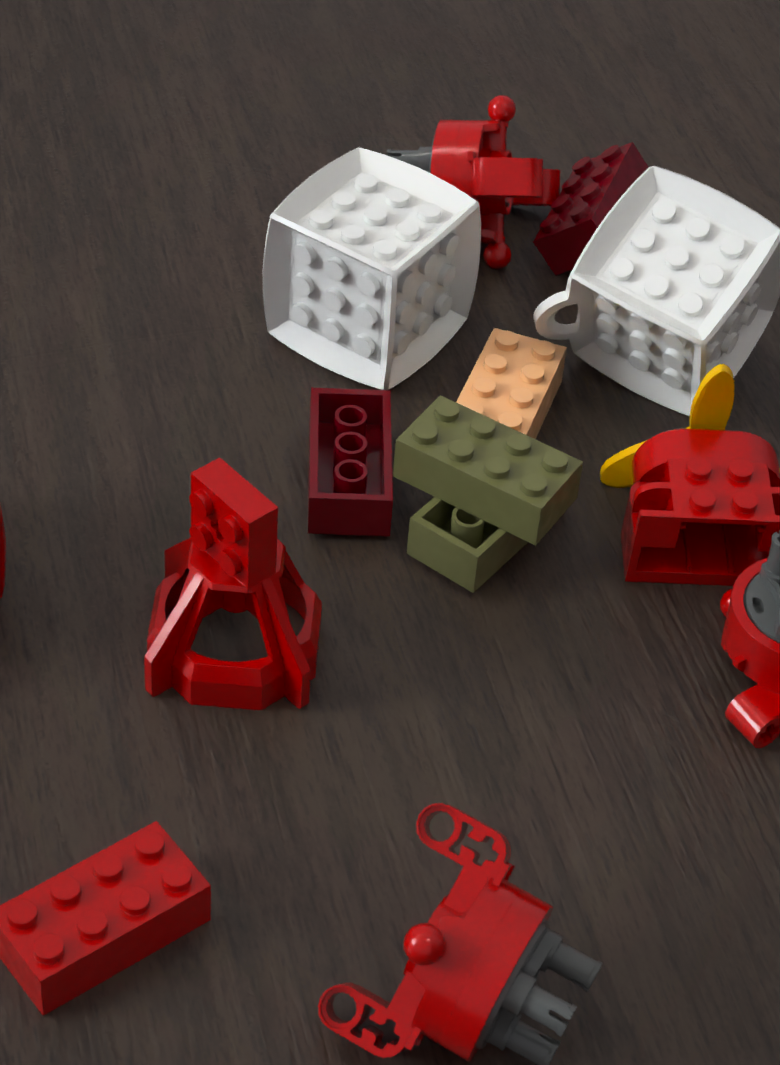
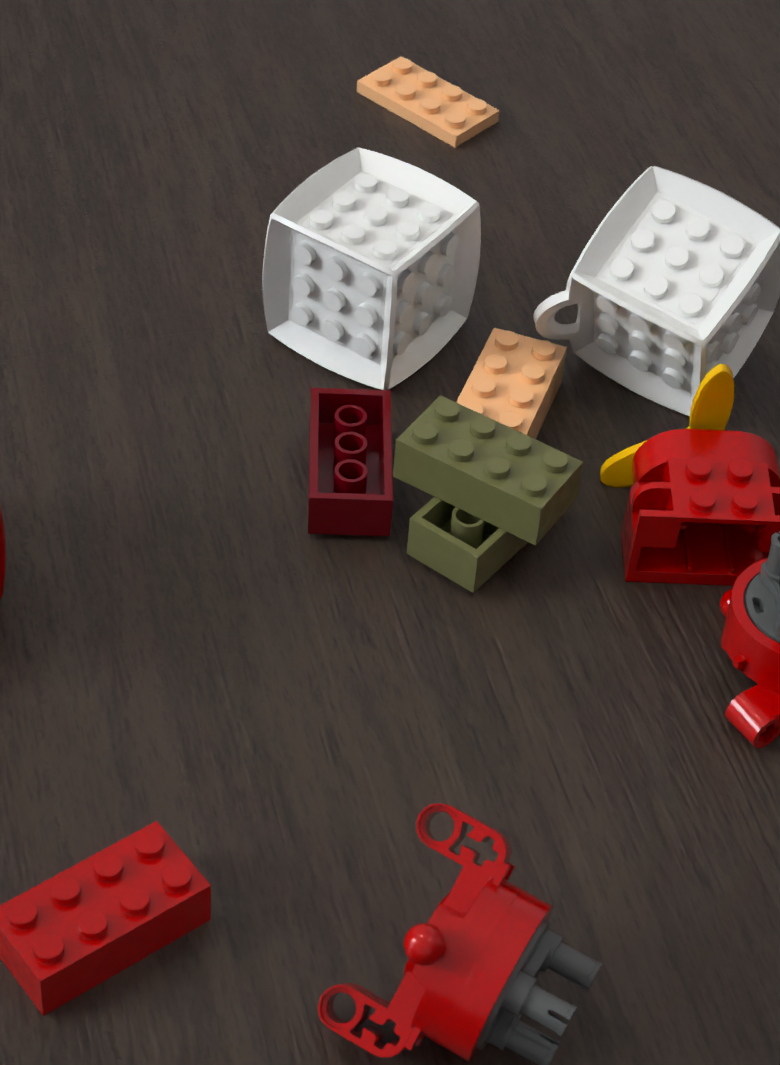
red plate [144,457,322,710] -> none
red piece [387,95,561,269] -> none
dark red brick [533,142,648,275] -> none
none -> light nougat plate [356,56,500,148]

